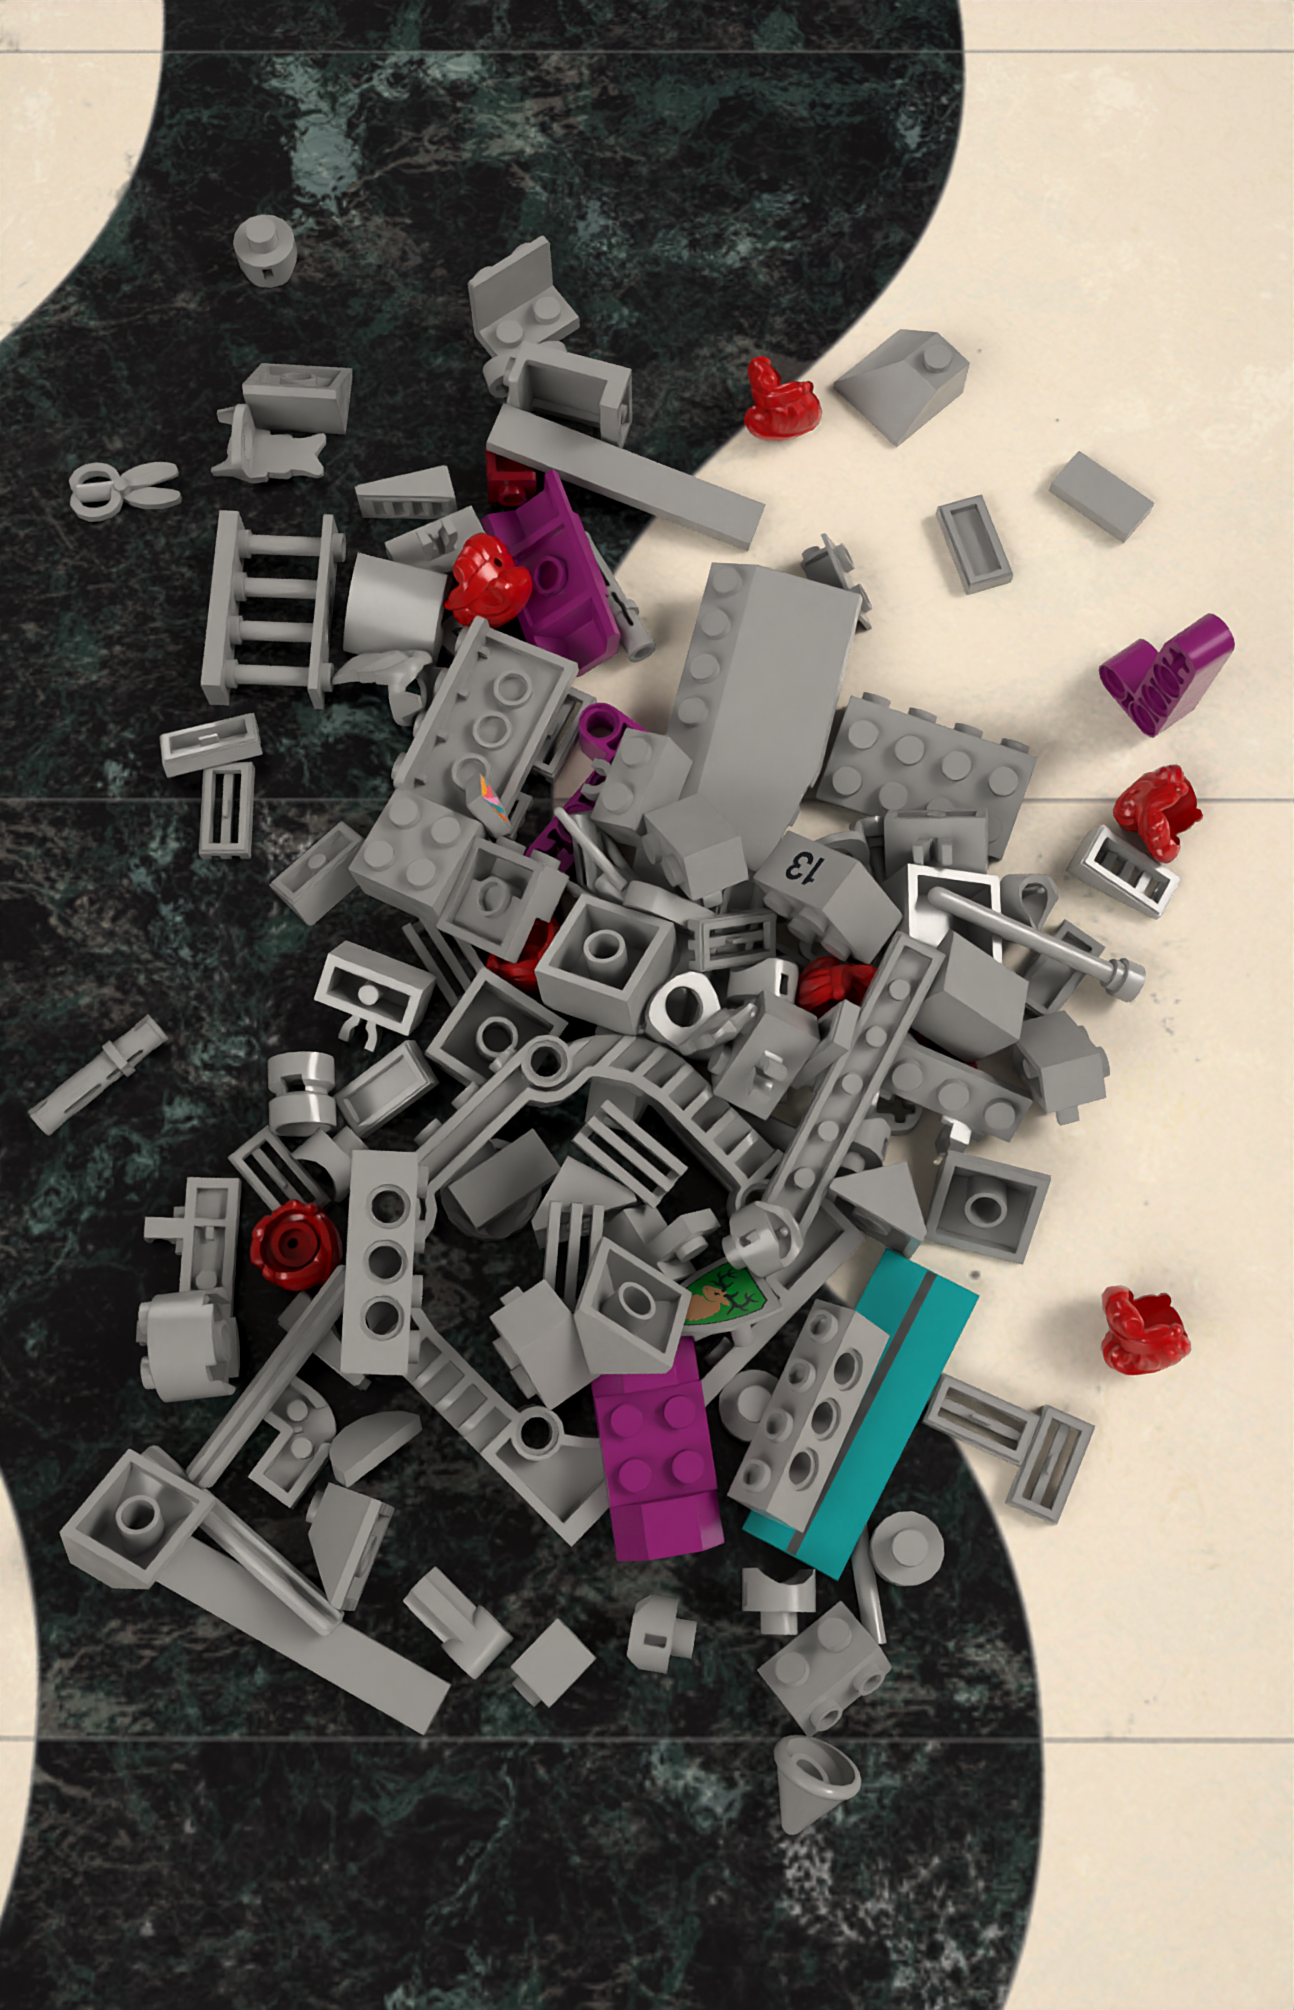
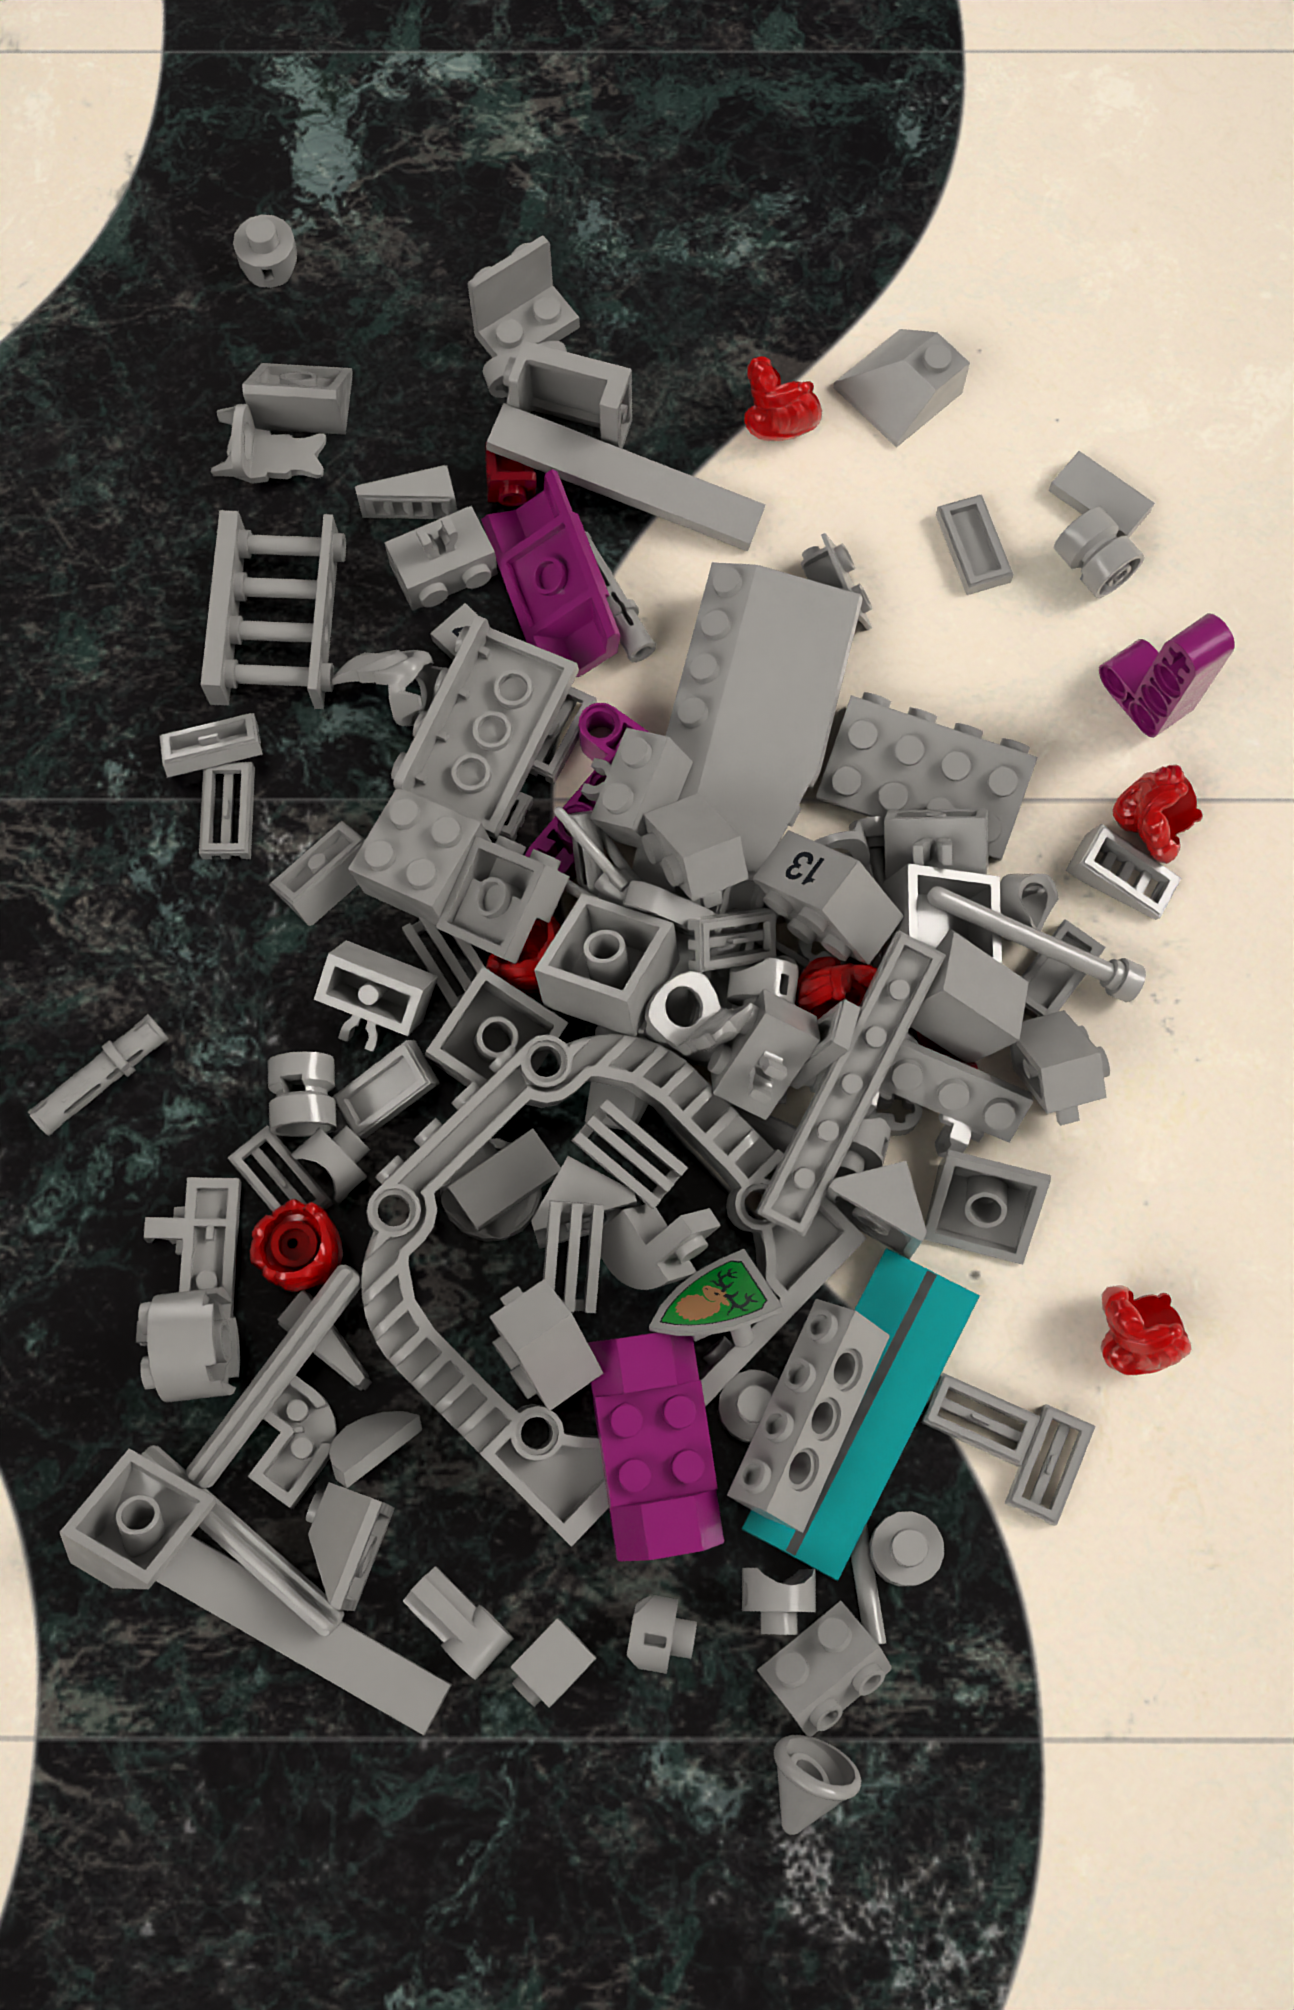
light grey piece [69,462,182,522] -> none
light grey brick [340,1149,428,1375] -> none
light grey slope [343,553,453,667] -> none
red hair [443,532,533,629] -> none
light grey tile [465,772,511,839] -> none
light grey slope [573,1236,692,1374] -> none
light grey piece [722,1201,804,1278] -> none
none -> light grey wheel [1054,506,1145,598]

